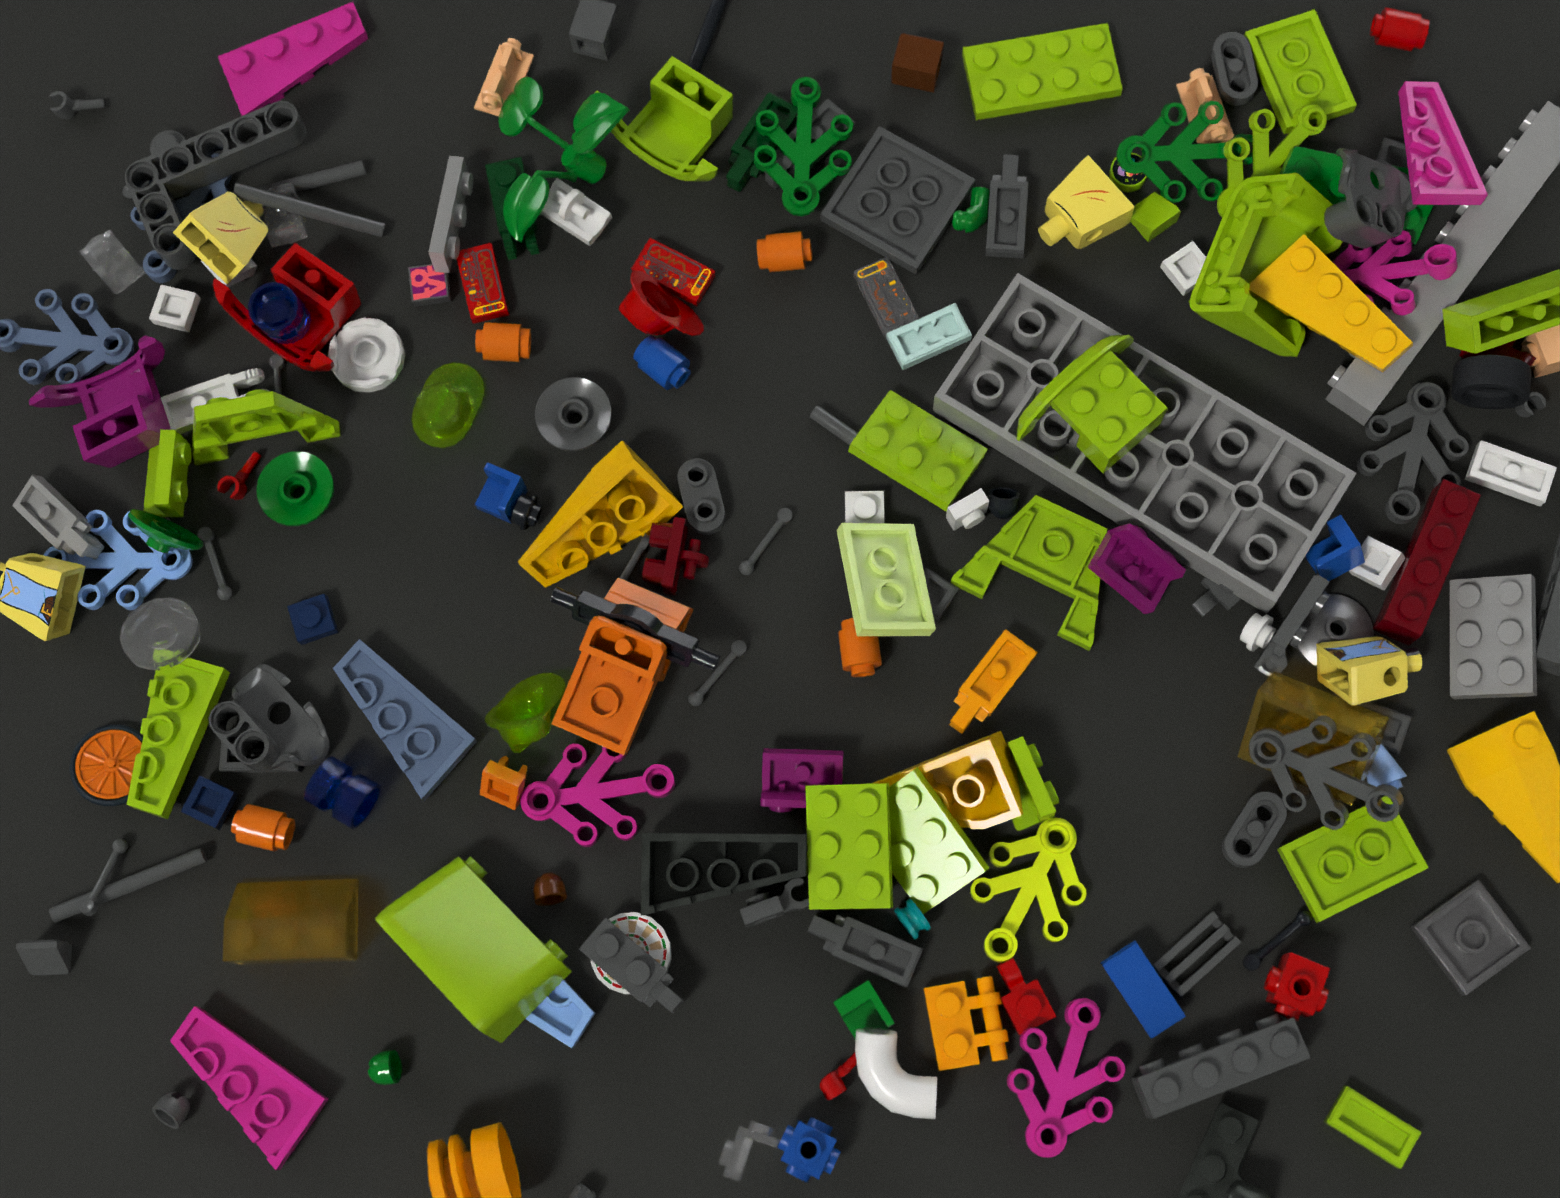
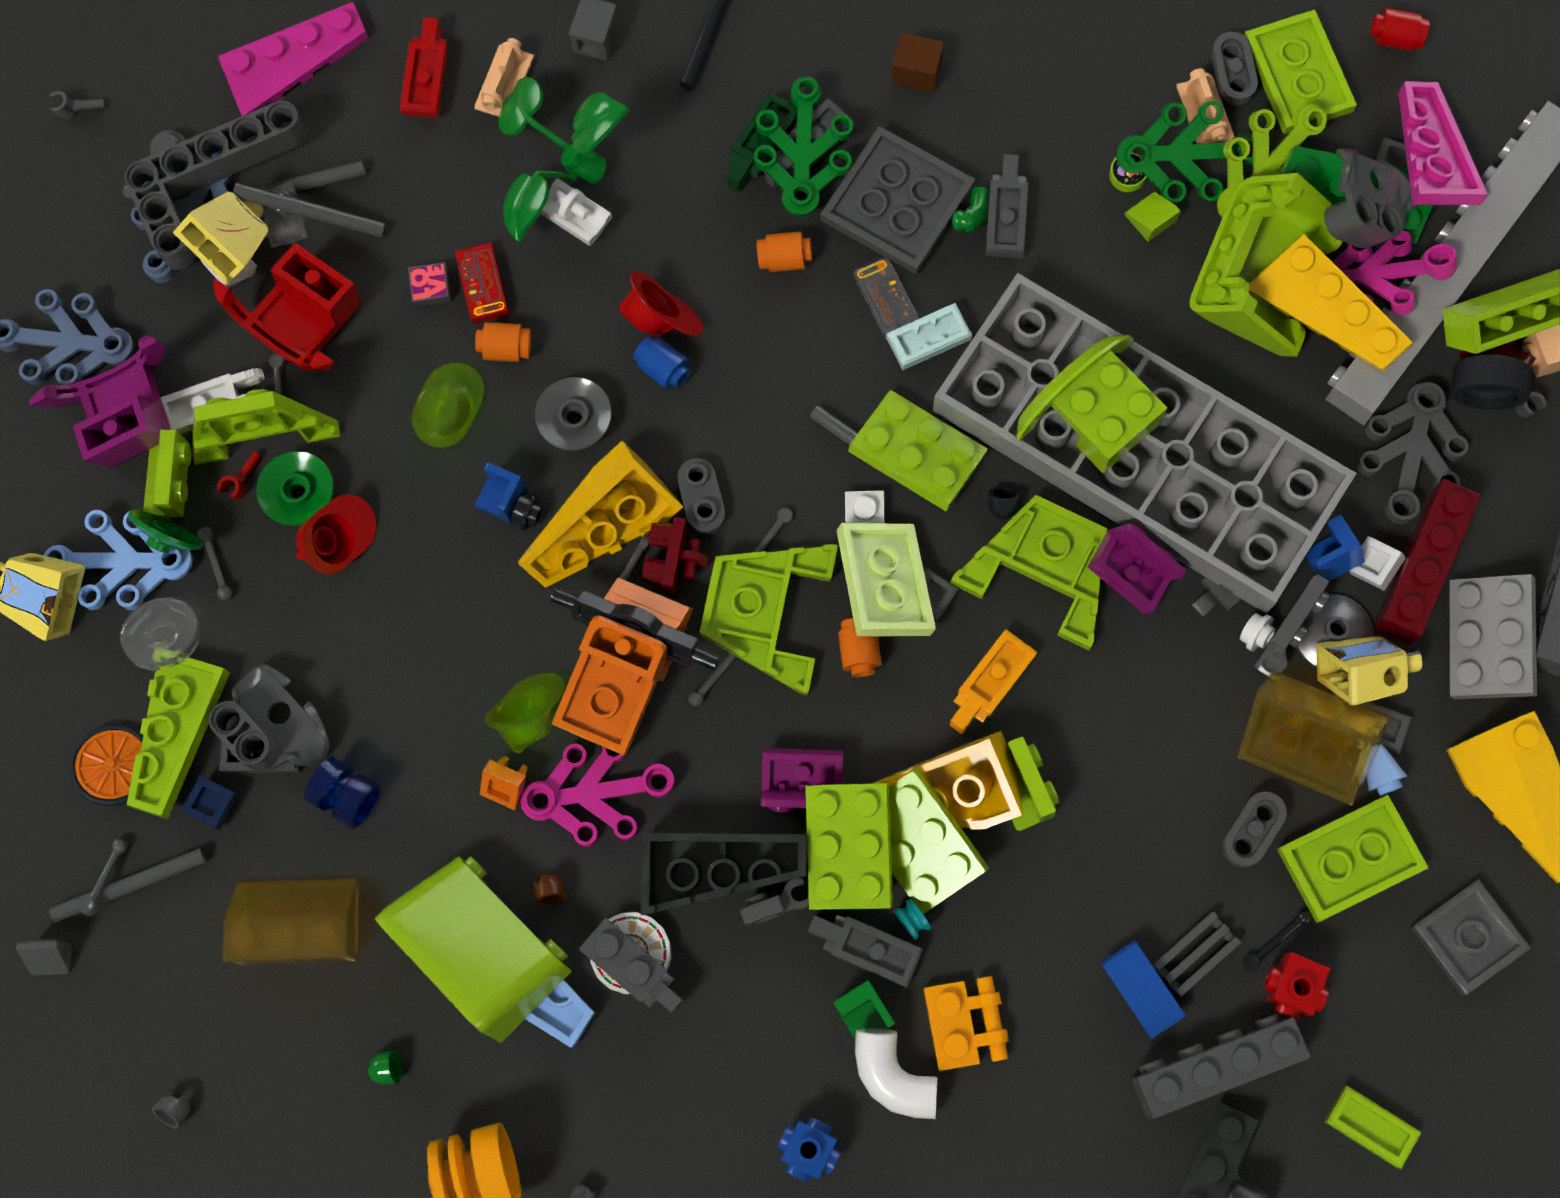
light grey hinge [12,474,104,559] -> none
clear bracket [80,229,145,294] -> none
white plate [149,285,201,332] -> none
dark pink wing [170,1006,329,1171] -> none
orange brick [231,804,295,852] -> none
clear blue wheel [248,282,311,344] -> none
dark blue plate [287,594,339,645] -> none
white tile [328,318,405,393] -> none
sand blue wing [333,639,478,801] -> none
light grey plate [428,156,473,273] -> none
dark green hinge [485,157,539,260] -> none
lime piece [595,56,733,182] -> none
red tile [631,238,716,306] -> none
clear bracket [719,1120,780,1181] -> none
red hand [820,1052,857,1101] -> none
white plate [946,488,989,531] -> none
lime plate [962,23,1123,120] -> none
neon yellow plant [970,817,1087,962] -> none
red plate [996,959,1057,1036] -> none
dark pink plant [1007,998,1125,1158] -> none
light yellow torso [1038,155,1135,249] -> none
white plate [1160,241,1206,296] -> none
dark grey plant [1249,715,1404,830] -> none
white plate [1465,440,1557,507] -> none
none -> red piece [295,495,376,575]
none -> red hinge [400,17,448,118]
none -> lime wing [699,544,838,695]

